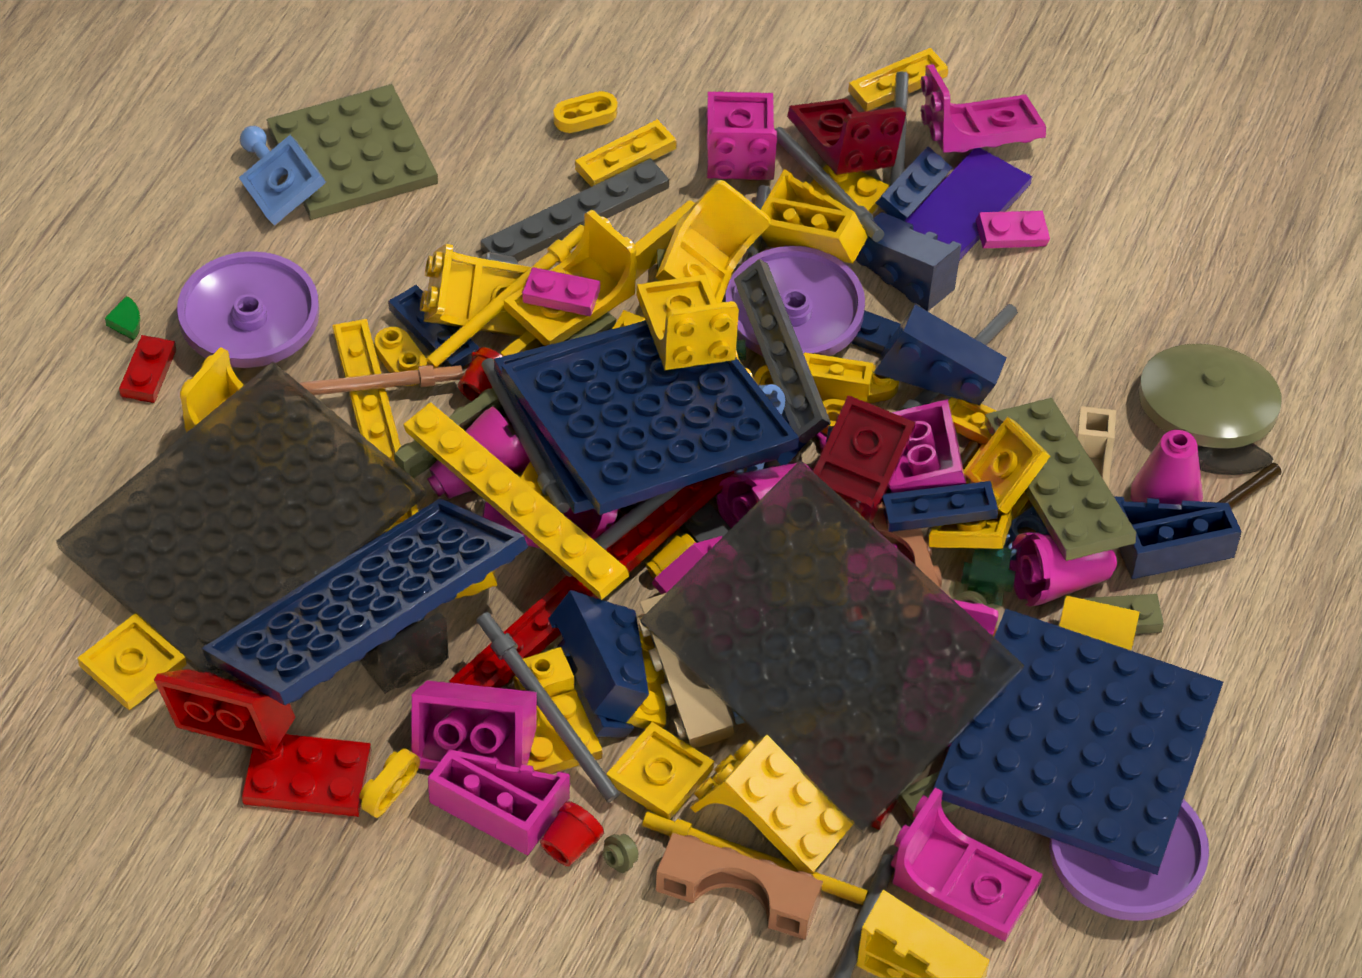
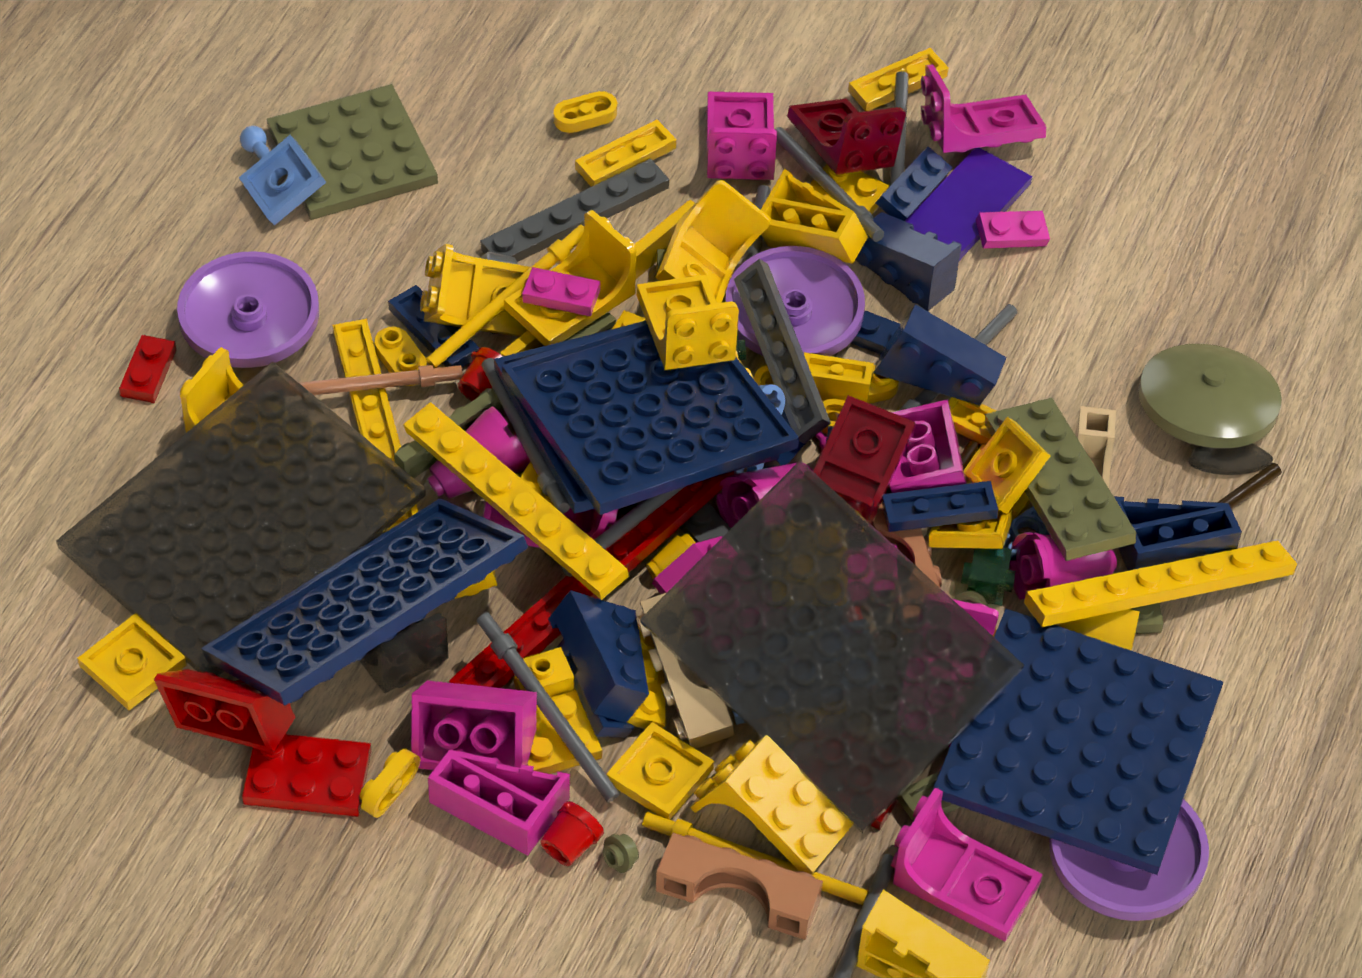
green tile [105,296,141,340] -> none
dark pink cone [1130,430,1203,505] -> none
none -> yellow plate [1024,540,1297,627]

